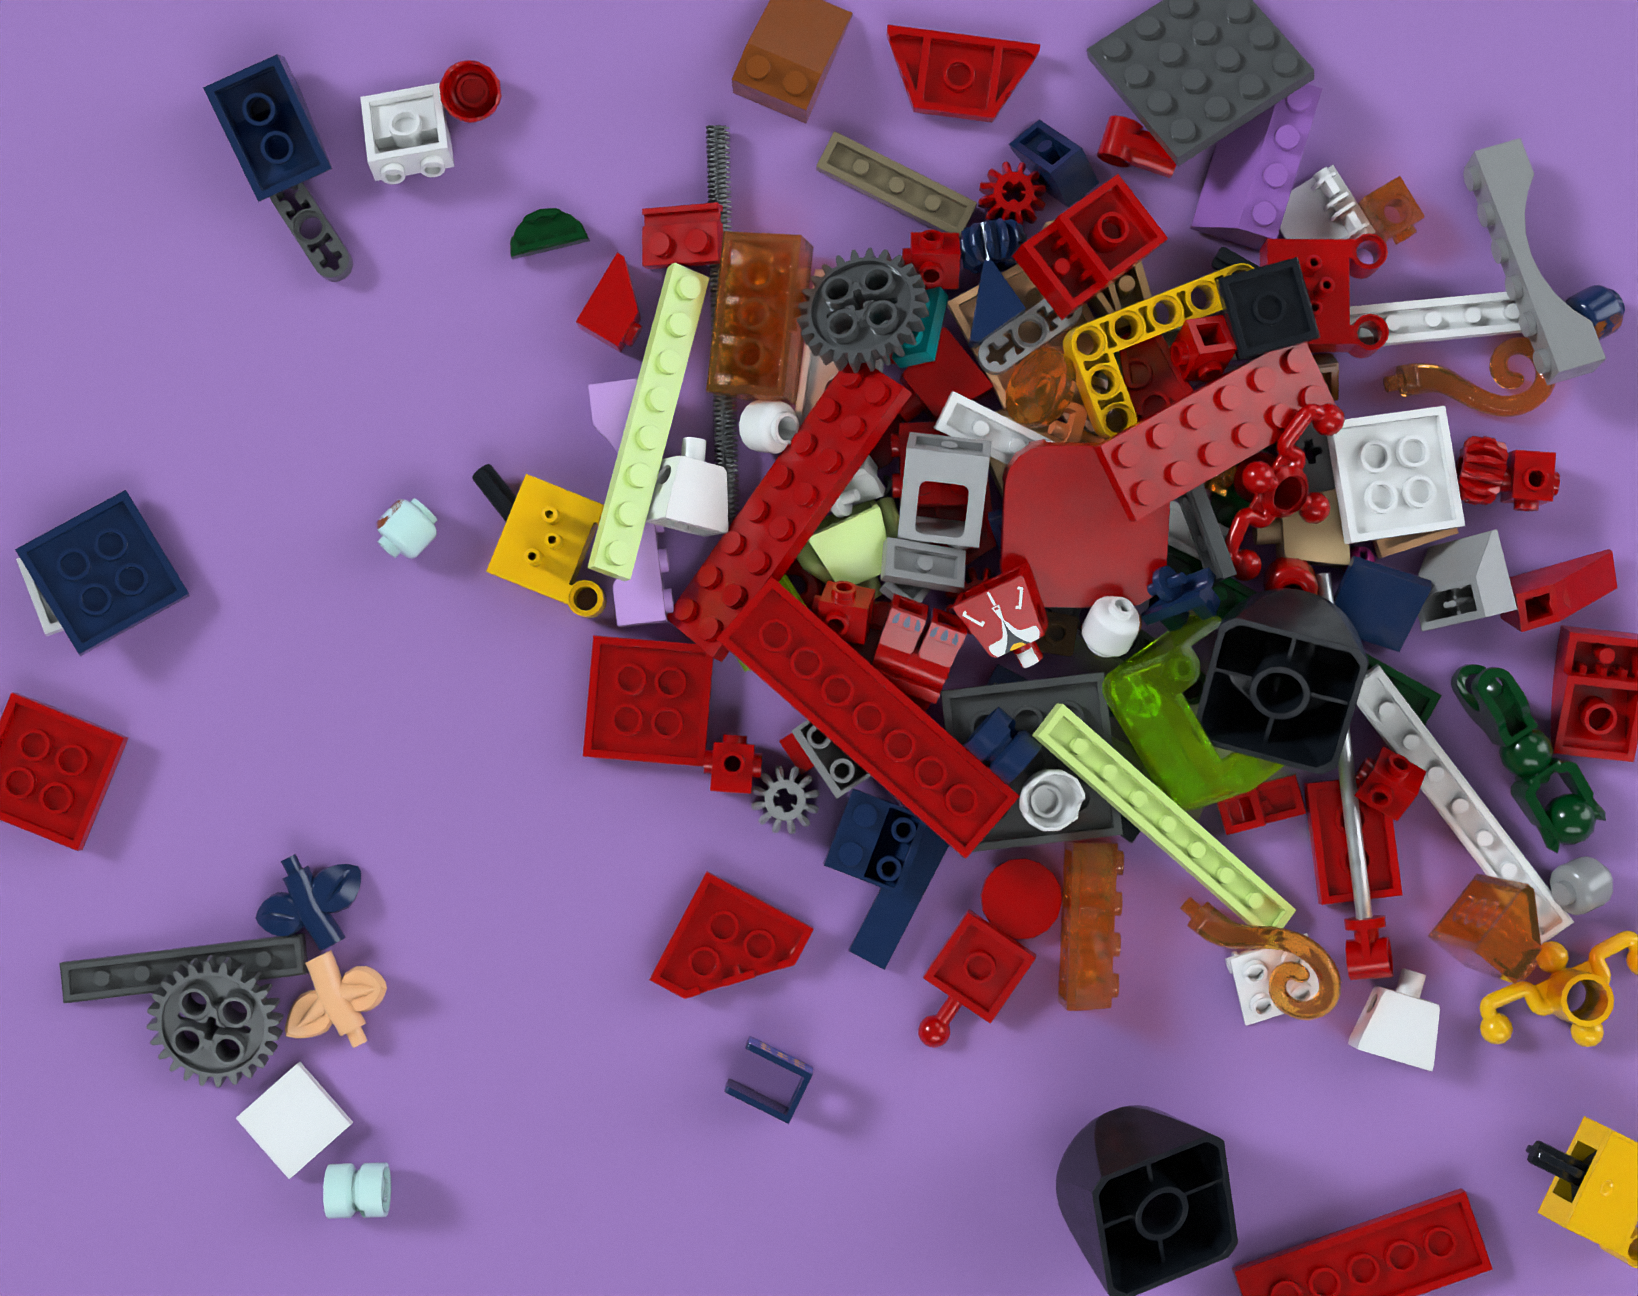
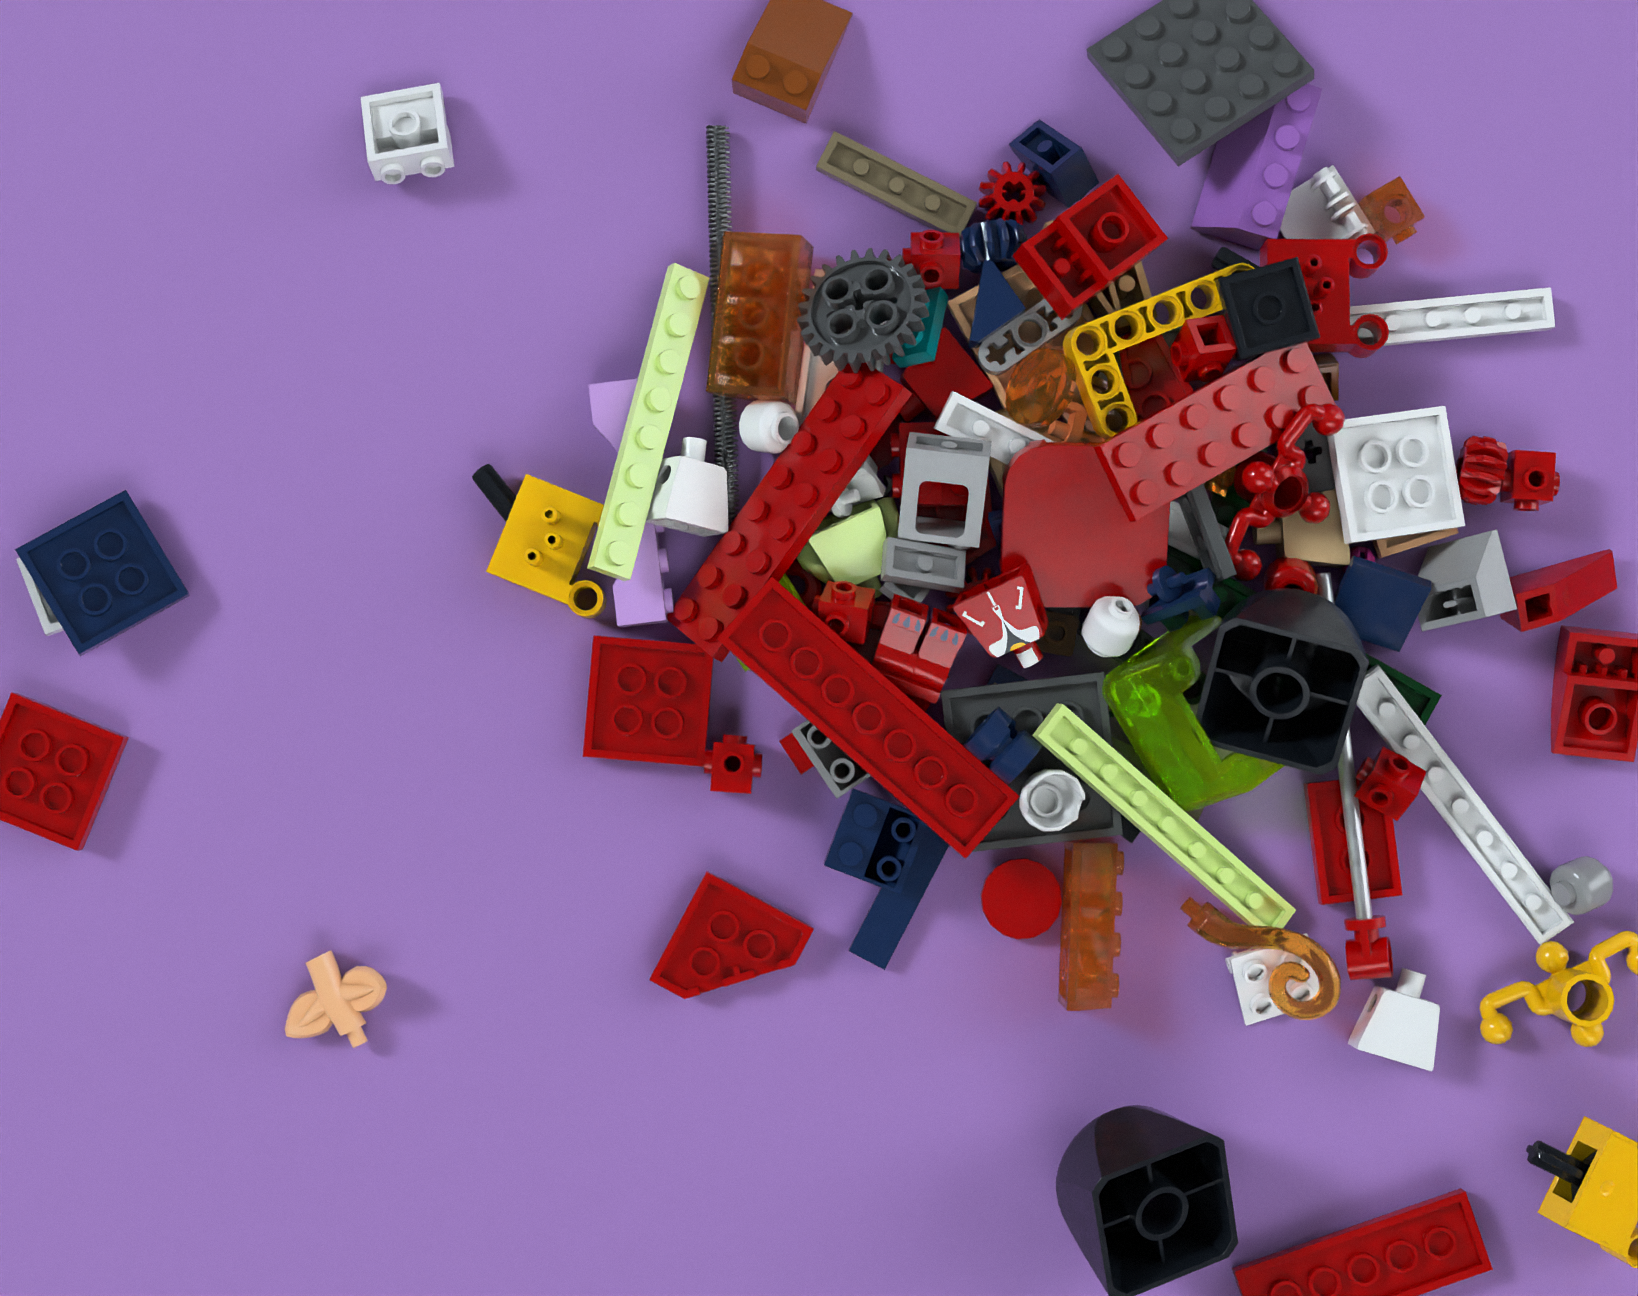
dark grey tile [59,933,309,1003] -> none
dark grey gear [146,955,283,1087] -> none
dark blue slope [203,54,333,202] -> none
white tile [236,1062,353,1179] -> none
dark blue plant [255,854,361,951] -> none
dark grey beam [270,183,353,282] -> none
light aqua wheel [323,1162,391,1219] -> none
light aqua head [376,498,437,558] -> none
red hair [439,60,502,123] -> none
dark green plate [510,208,590,260] -> none
red slope [576,252,643,353] -> none
red plate [642,202,723,269] -> none
dark blue piece [724,1036,813,1124] -> none
light grey gear [751,766,820,834] -> none
red wing [886,25,1041,123] -> none
red plate [918,909,1036,1048] -> none
red piece [1097,115,1176,178] -> none
red slope [1215,773,1307,835] -> none
clear orange plant [1383,337,1556,417] -> none
clear orange slope [1427,873,1542,984] -> none
dark green piece [1451,664,1606,853] -> none
light grey arch [1463,138,1606,385] -> none
dark blue head [1565,285,1625,341] -> none

